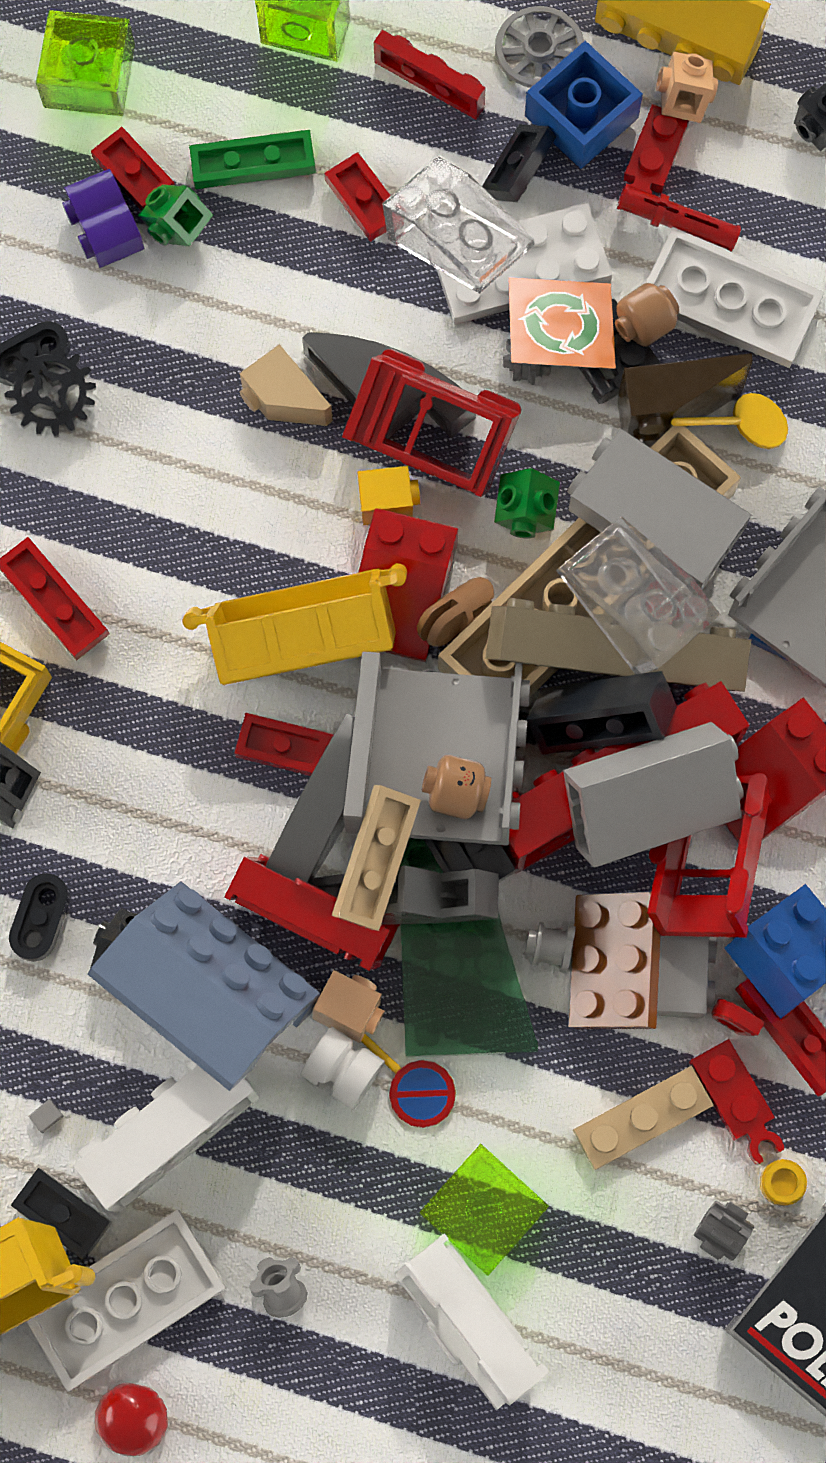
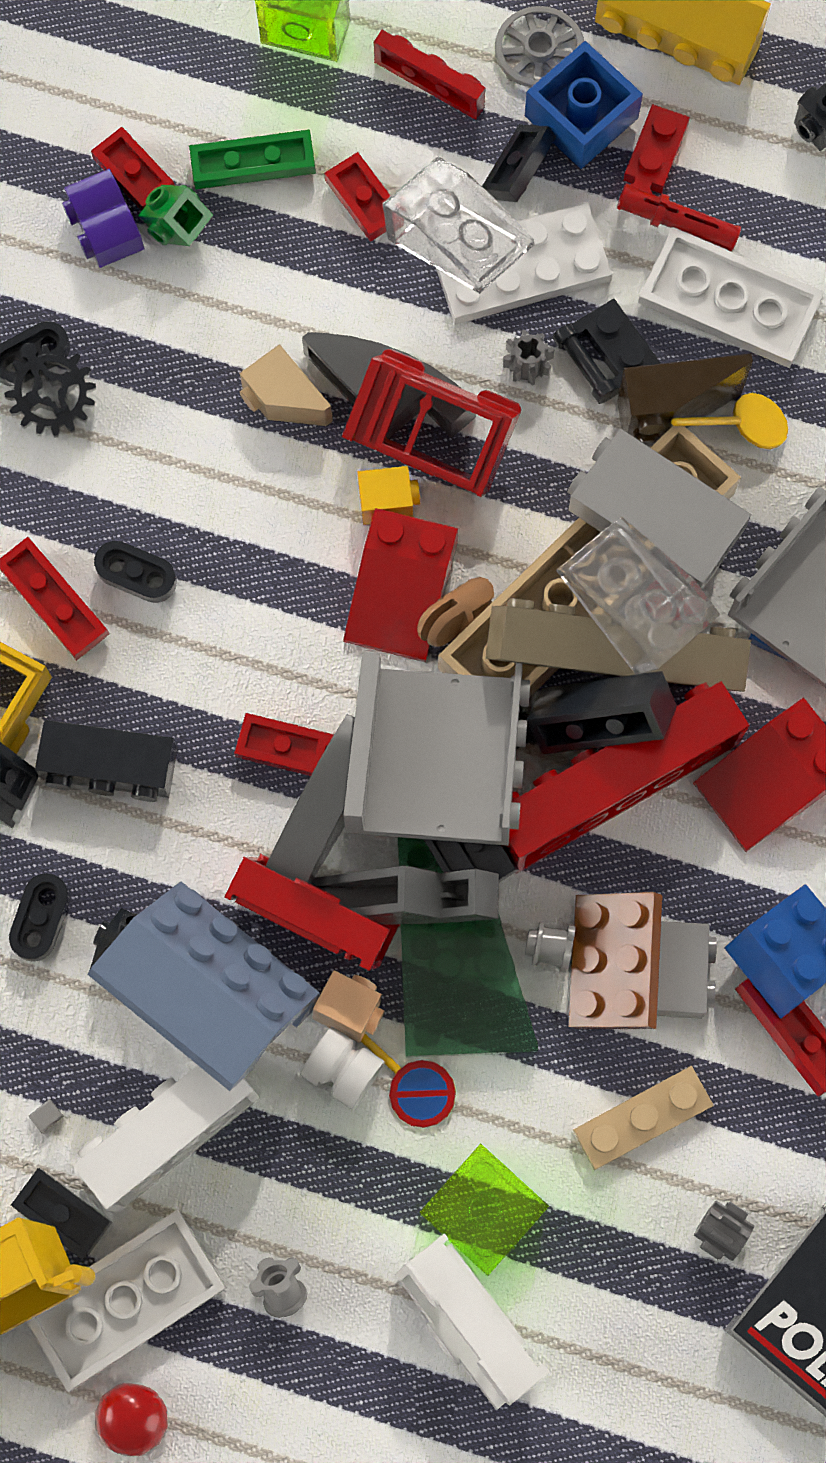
clear neon green brick [36,10,135,116] -> none
yellow container [182,564,407,685] -> none
tan plate [332,785,421,931] -> none
medium nougat head [421,755,492,819] -> none
green brick [494,468,560,539] -> none
sticker [508,277,616,369] -> none
light grey brick [563,722,743,868] -> none
medium nougat head [615,283,679,346] -> none
red piece [647,773,772,938] -> none
light nougat brick [656,51,718,123] -> none
red plate [689,1039,784,1165] -> none
red tile [711,999,765,1036] -> none
yellow tile [760,1159,807,1206] -> none
none -> black brick [35,720,178,802]
none -> black plate [94,541,177,603]

